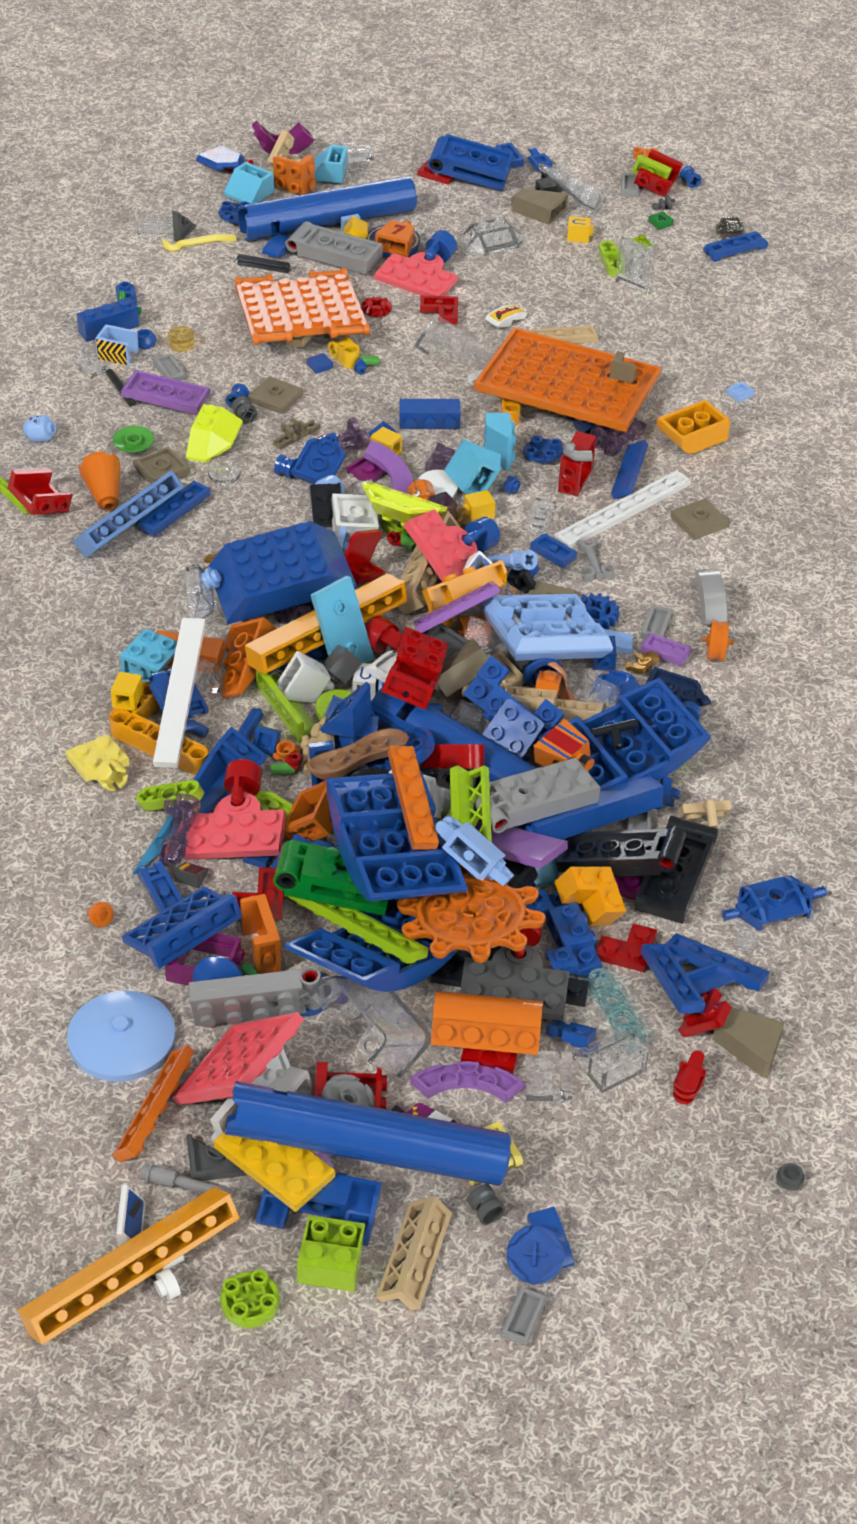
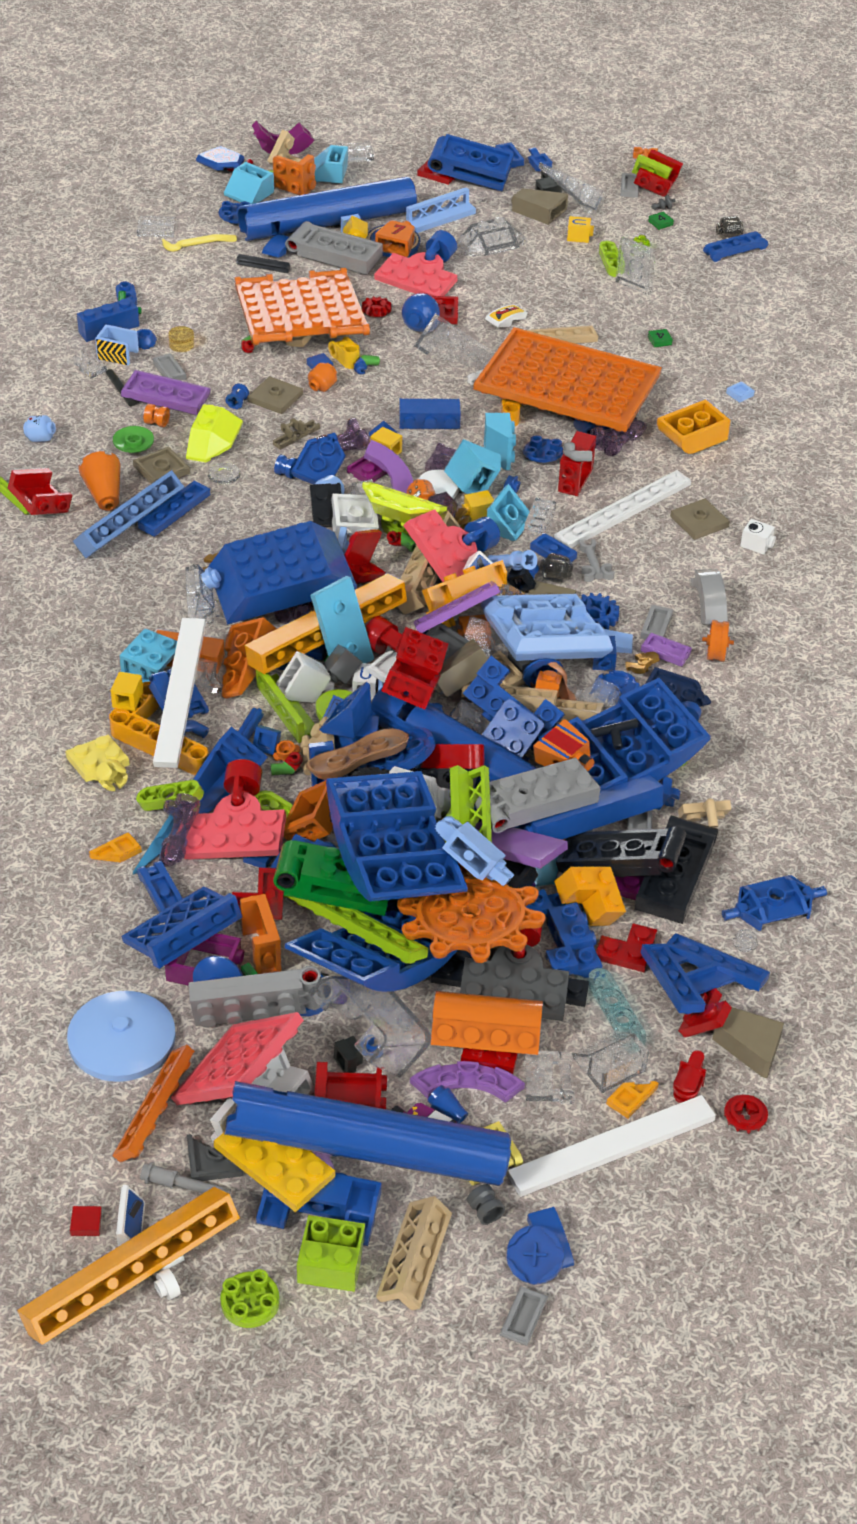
orange plate [86,901,114,927] -> none
dark grey tile [172,210,196,242] -> none
dark grey slope [175,862,209,888] -> none
dark grey wheel [231,396,258,424] -> none
light grey plate [321,1074,375,1107] -> none
orange plate [387,746,439,850] -> none
blue plate [546,1020,597,1048] -> none
dark tan panel [609,351,638,384] -> none
blue tile [611,439,648,499] -> none
blue bush [680,166,702,188] -> none
dark grey plate [776,1163,805,1191] -> none
none -> red tile [70,1206,102,1236]
none -> light orange tile [89,832,142,863]
none -> orange wheel [143,403,170,427]
none -> red arm [241,335,254,353]
none -> orange head [308,363,337,392]
none -> pearl dark grey piece [333,1035,382,1073]
none -> blue brick [402,293,440,332]
none -> light blue fence [406,187,476,233]
none -> blue cone [428,1085,468,1124]
none -> medium azure slope [487,484,534,541]
none -> white tile [507,1095,716,1197]
none -> clear smoke head [539,553,573,584]
none -> light orange tile [606,1081,659,1119]
none -> green tile [648,329,673,347]
none -> red gear [724,1094,768,1134]
none -> white brick [740,519,776,554]

